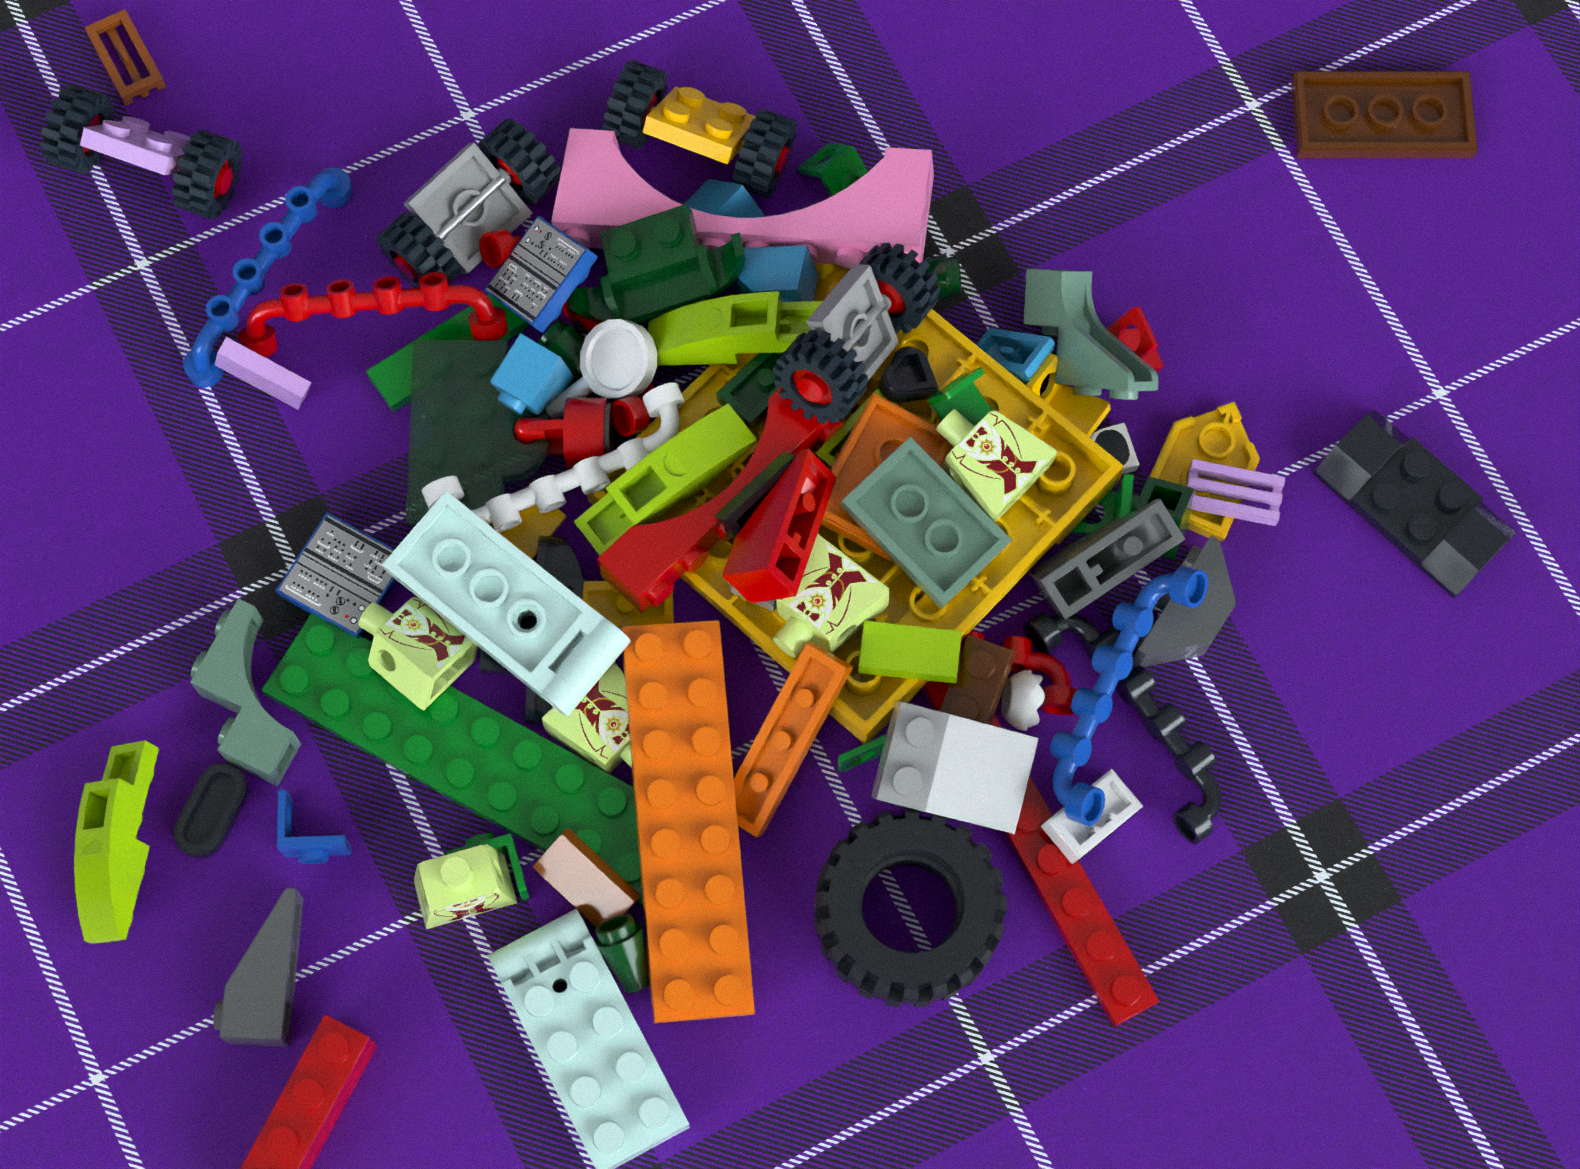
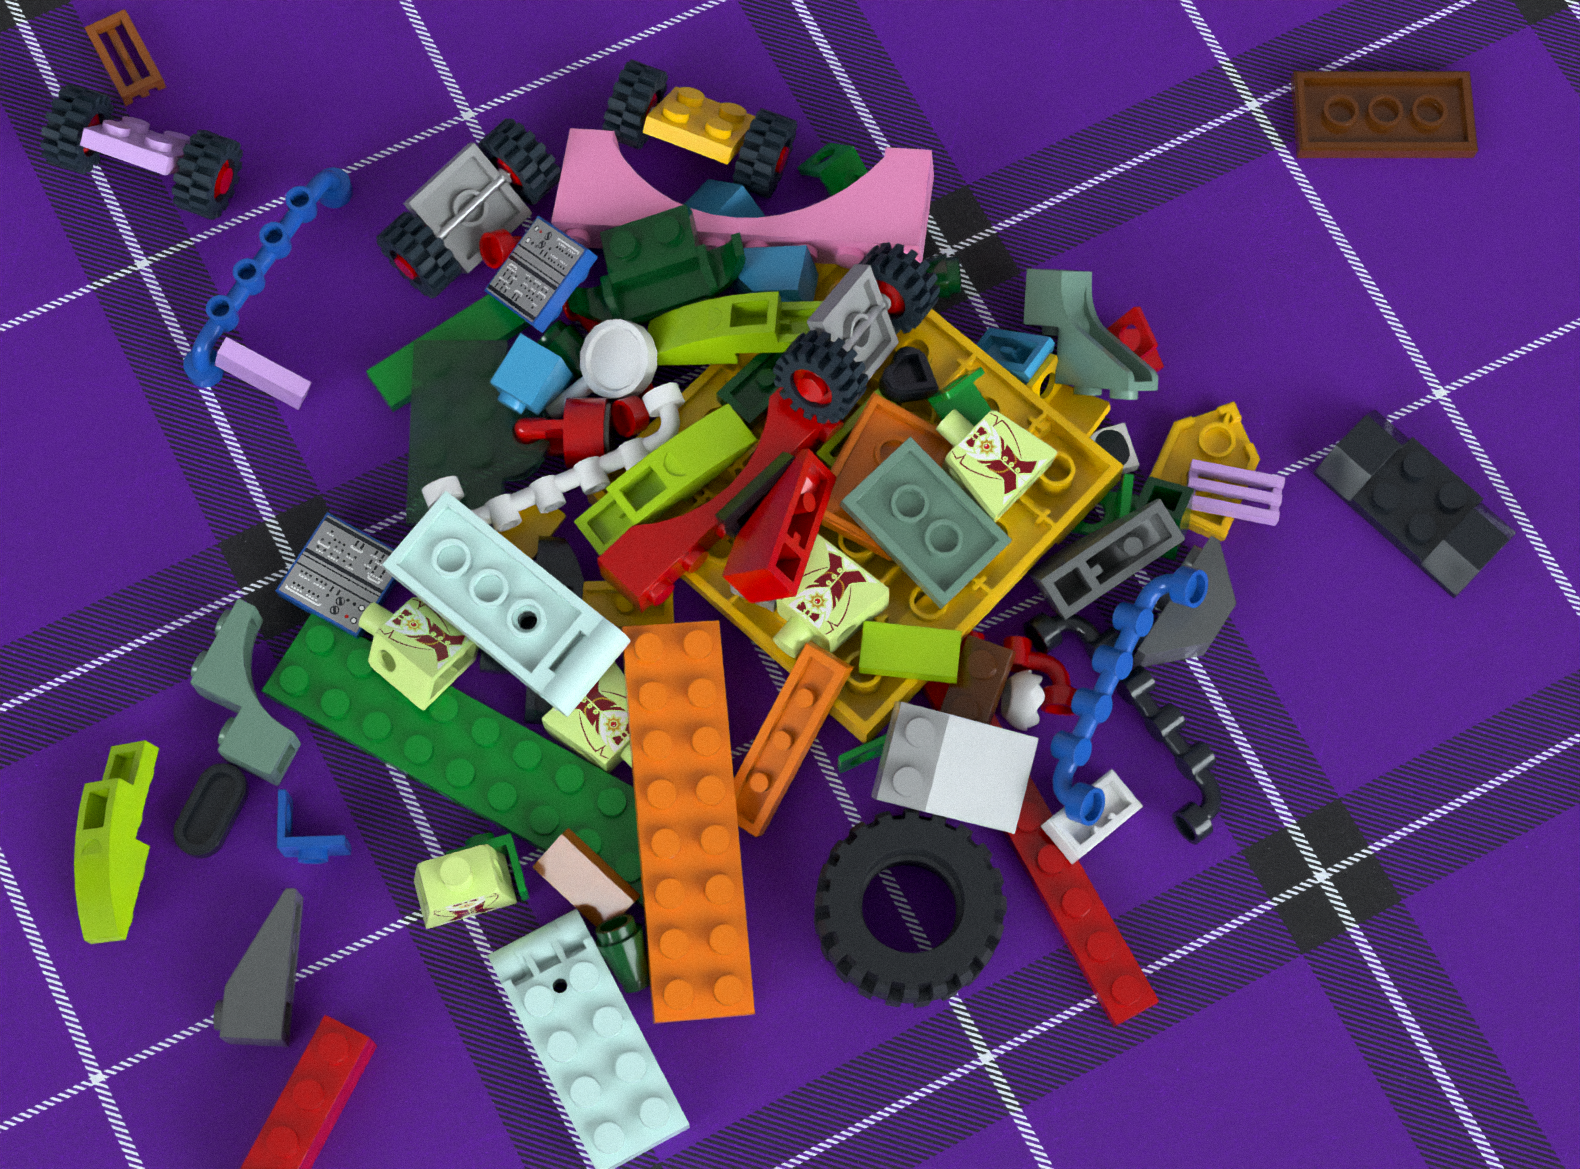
red bar [238,272,508,358] -> none

